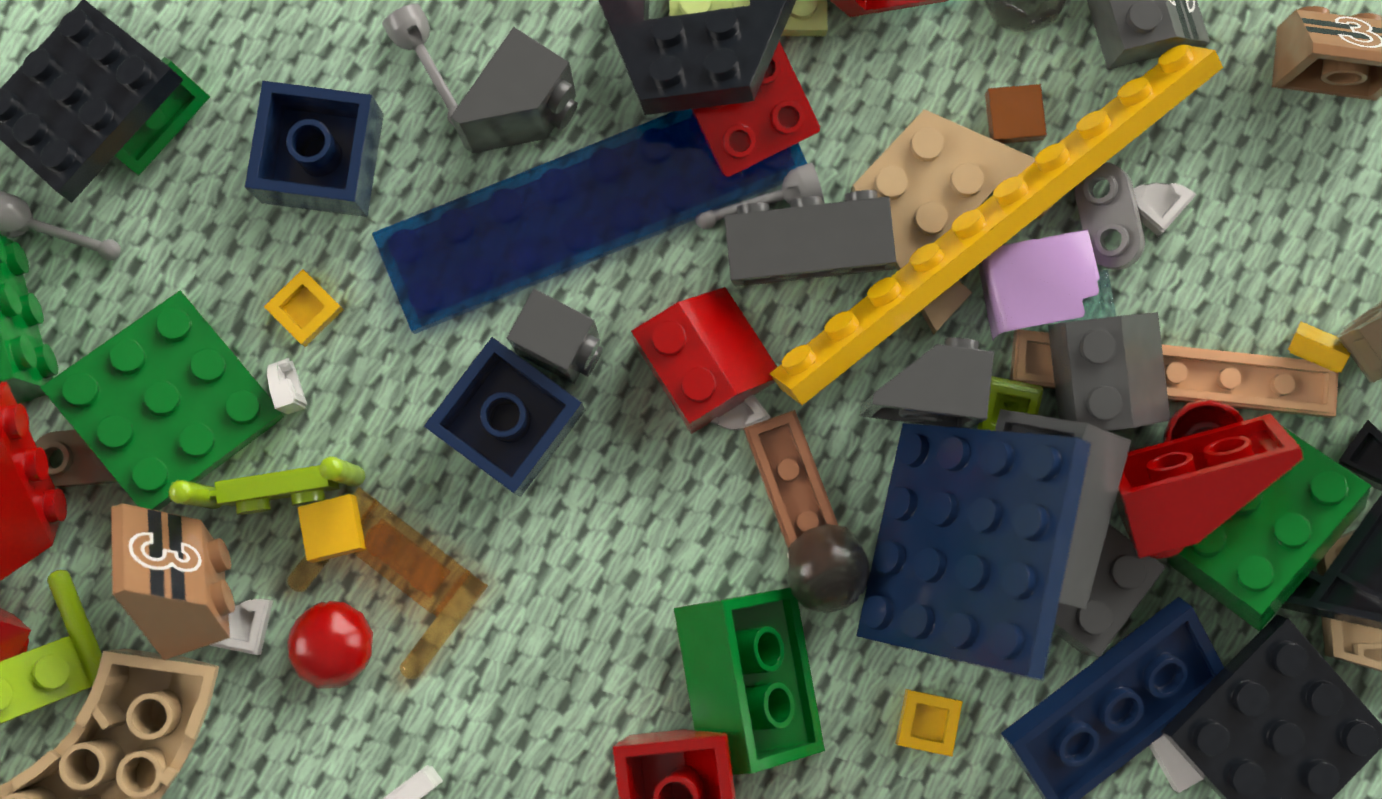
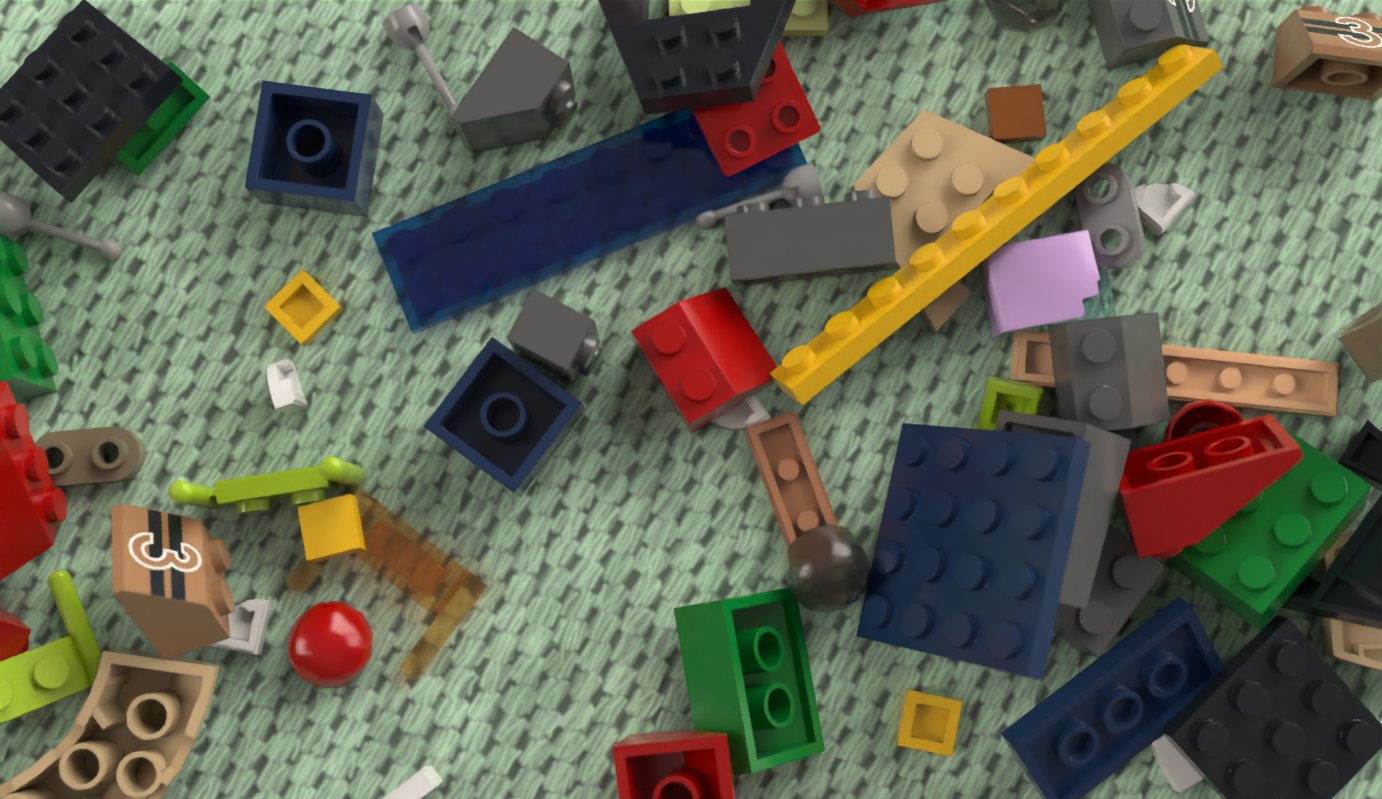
green plate [40,290,284,511] -> none
dark grey slope [860,337,994,429] -> none
yellow tile [1288,322,1351,373] -> none

